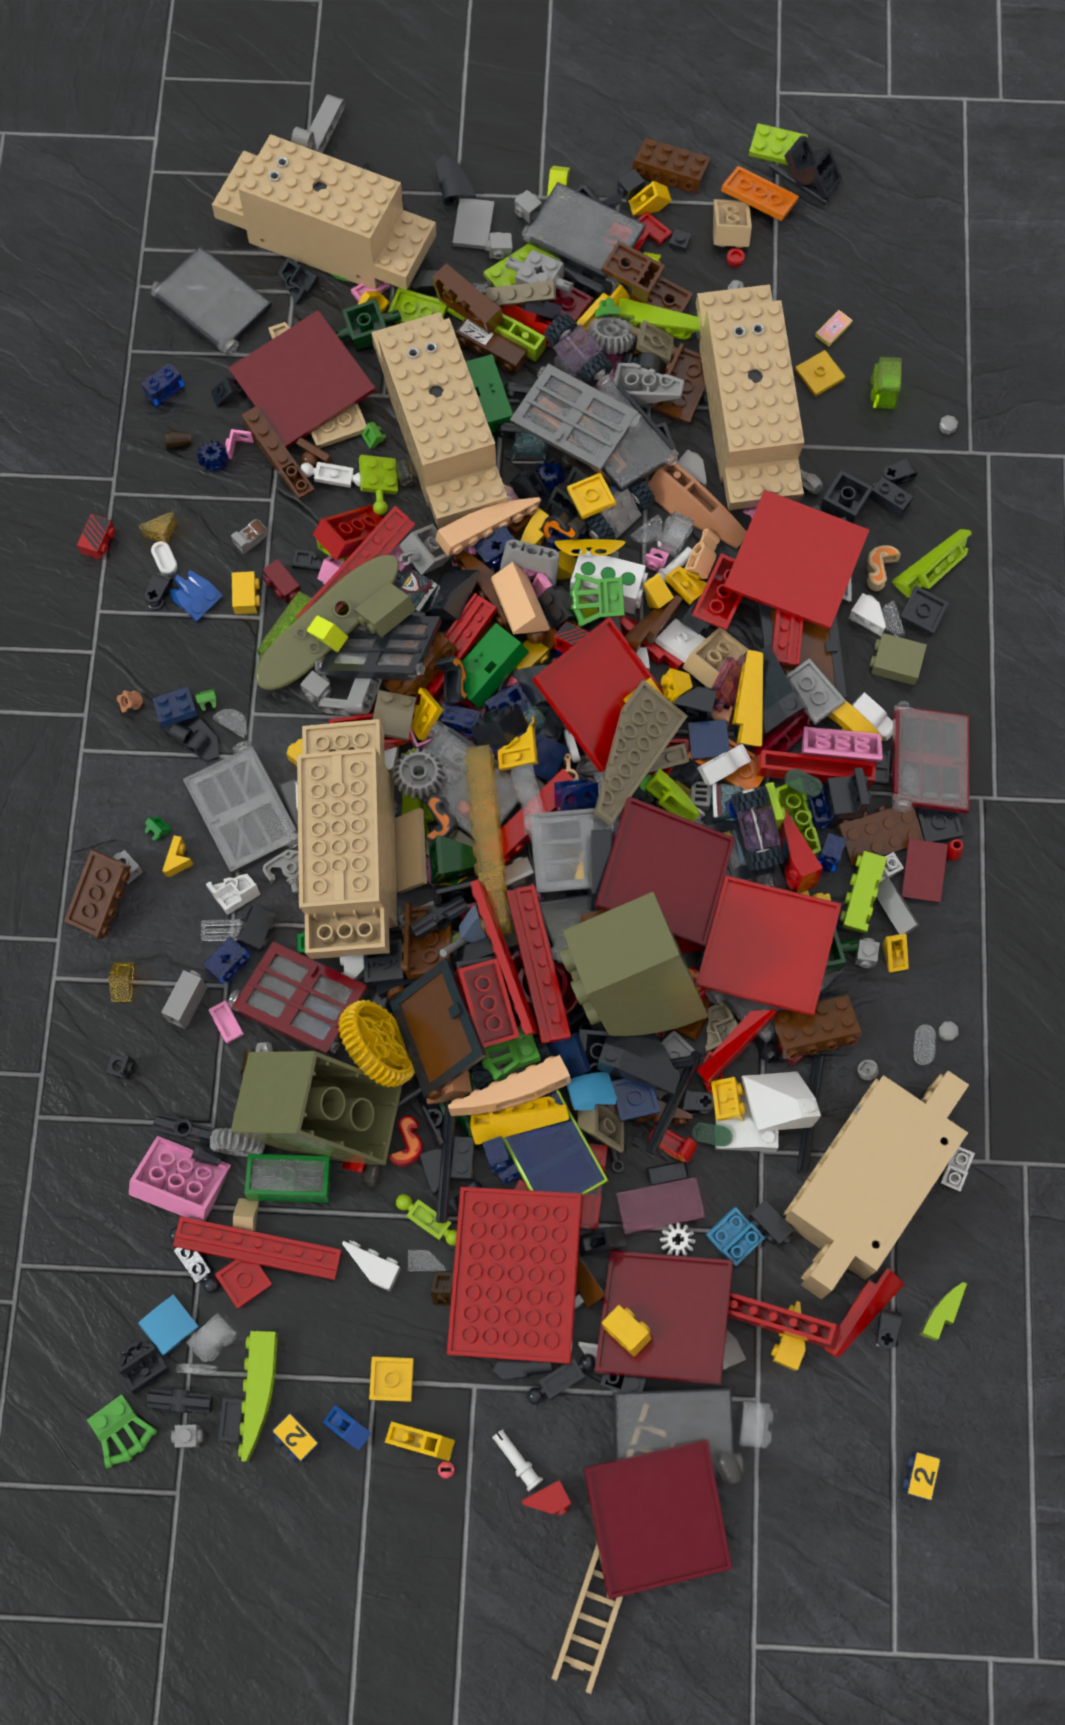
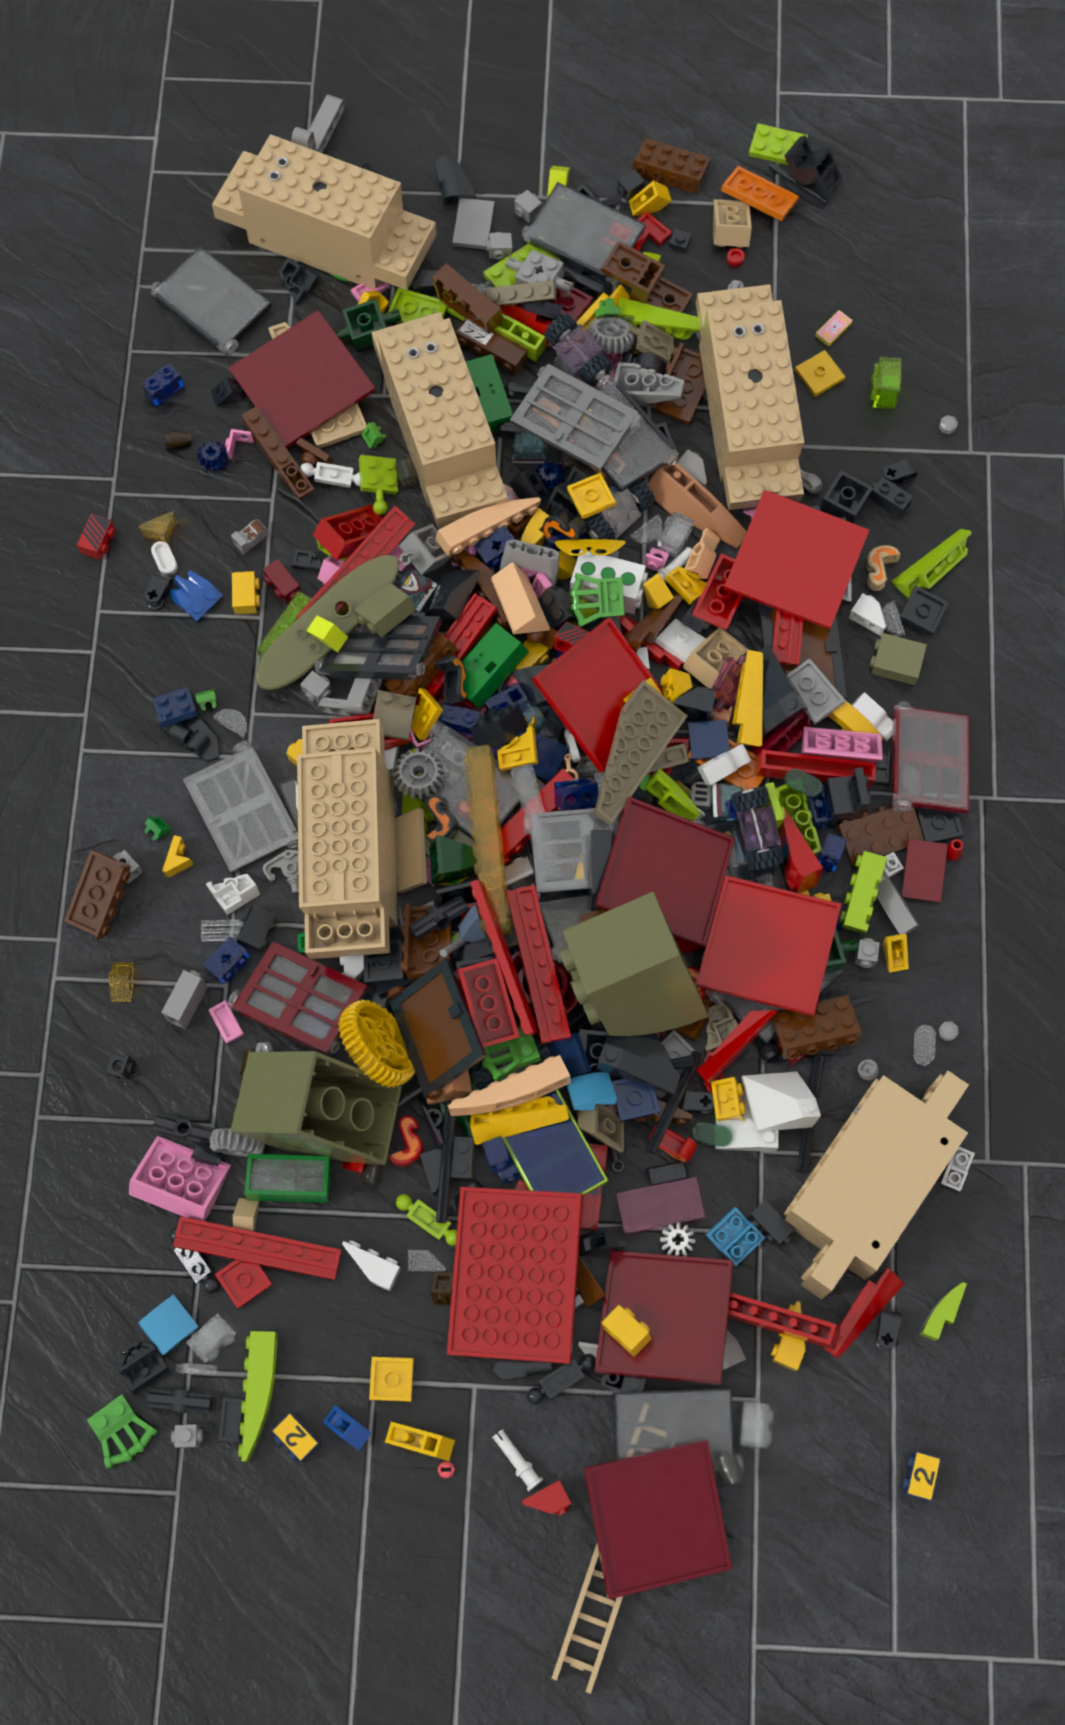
nougat brick [117,690,143,712] -> none

